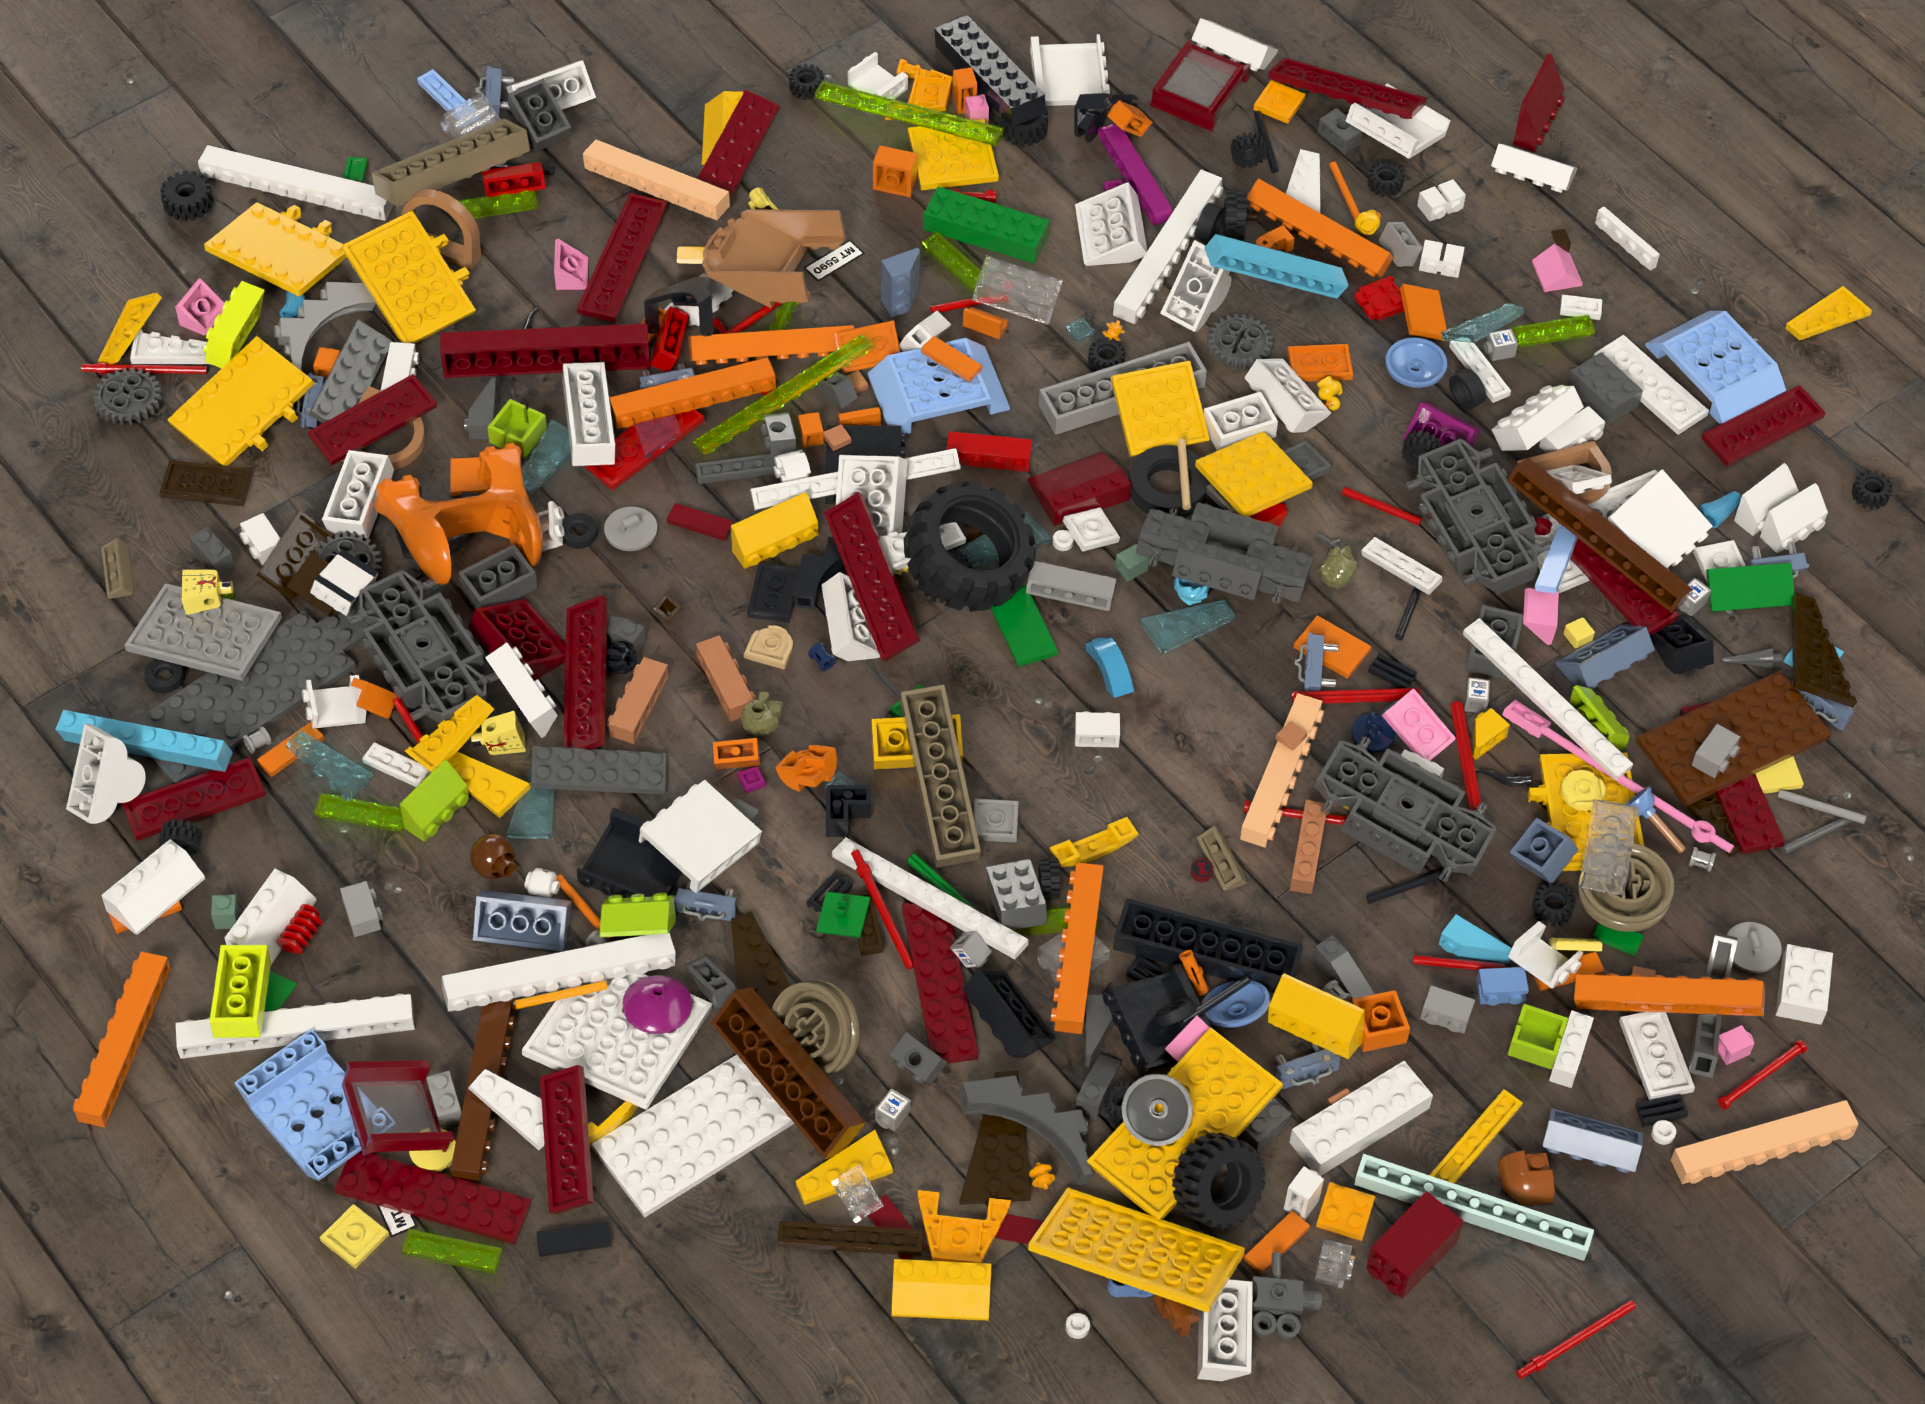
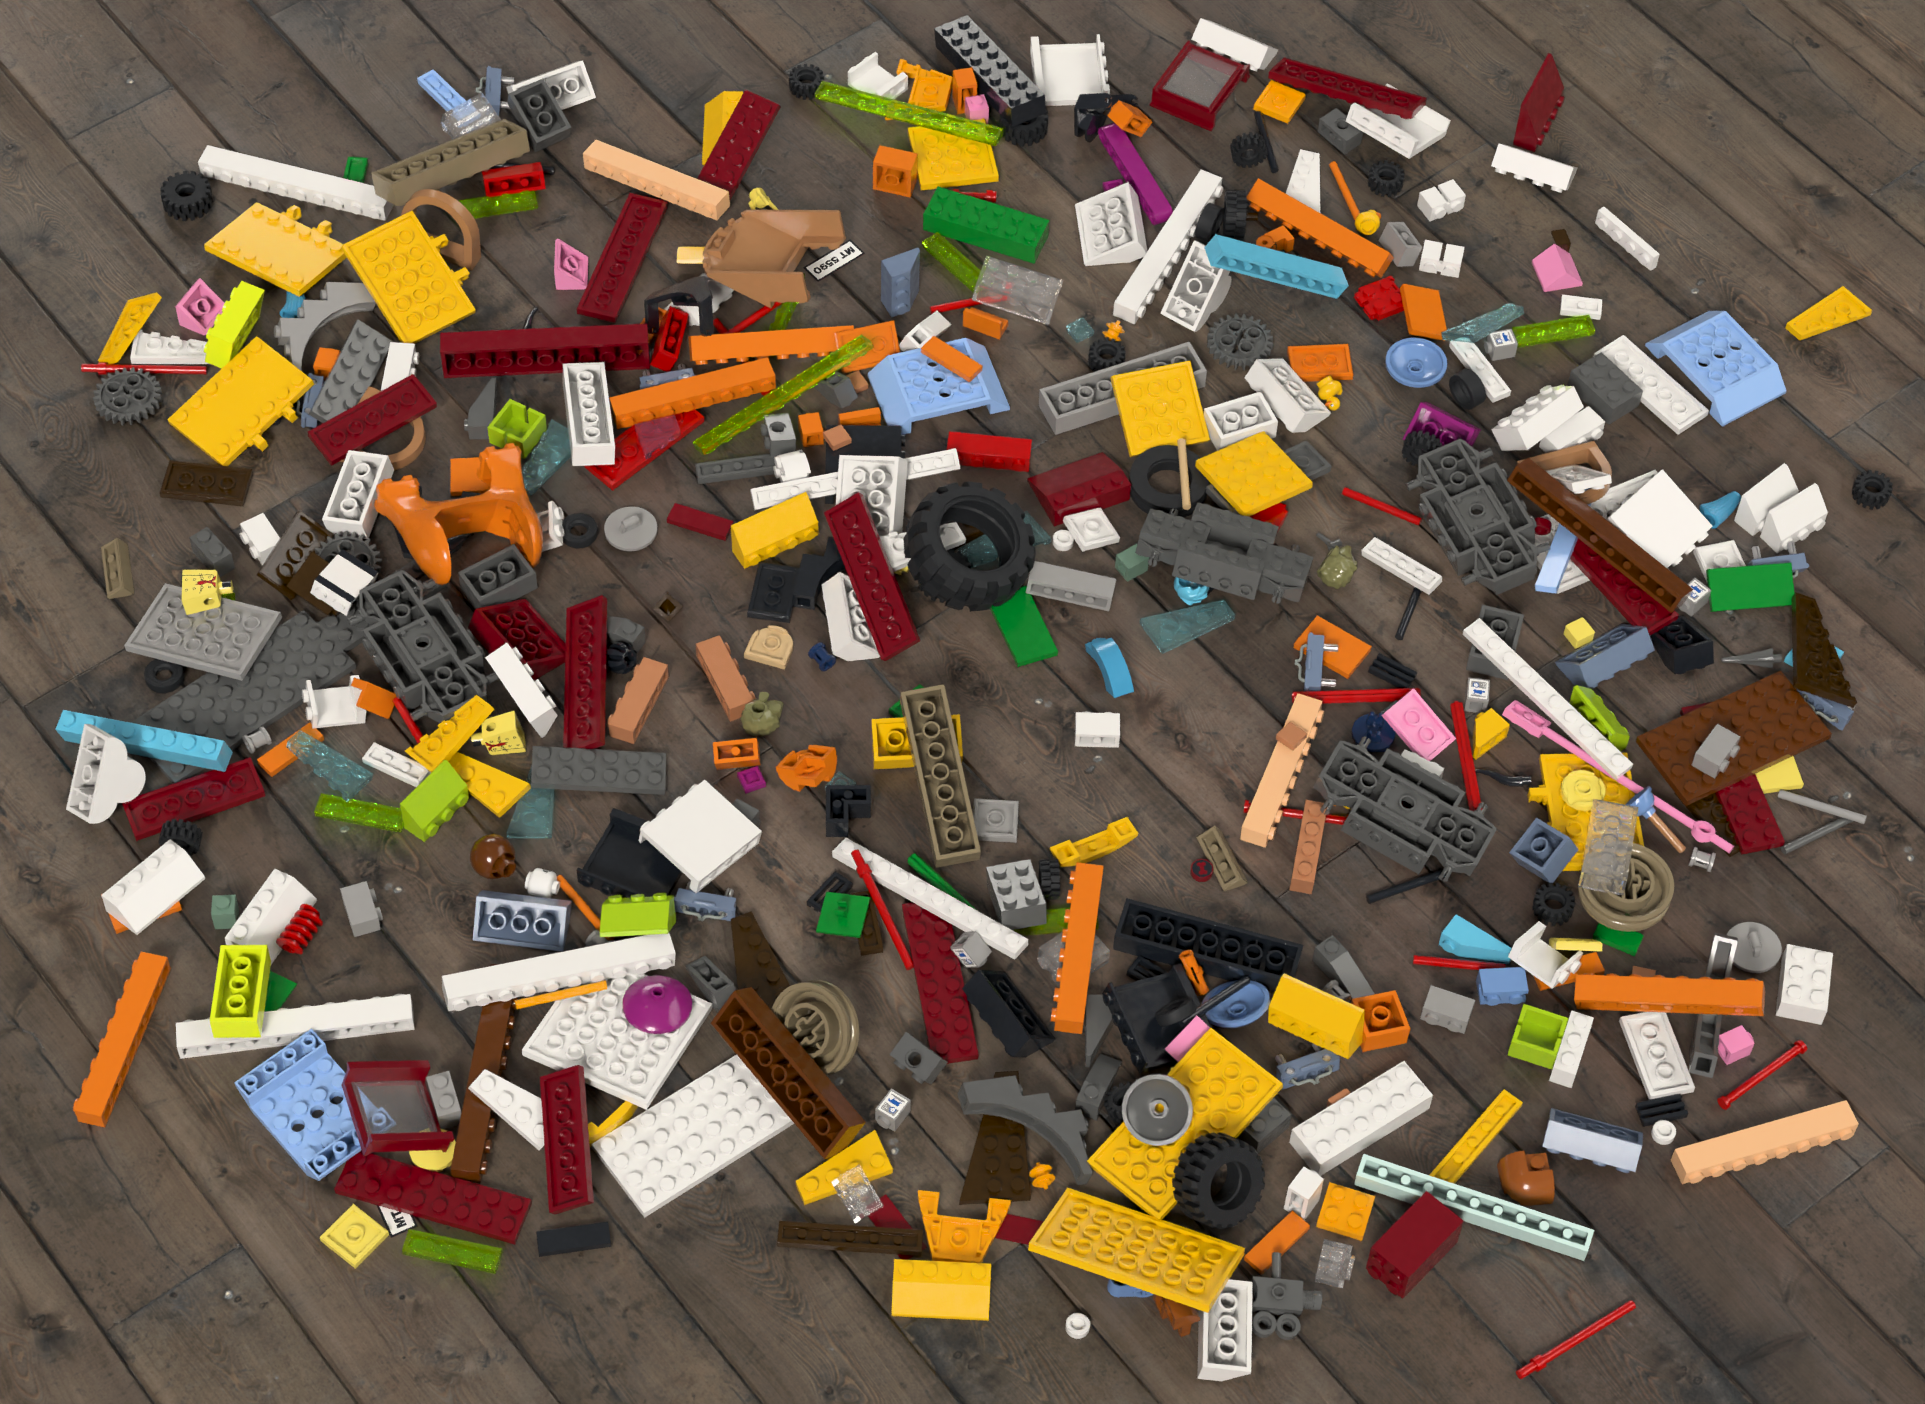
bright pink slope [1523,588,1559,645] -> none
dark red plate [1701,385,1826,467] -> none

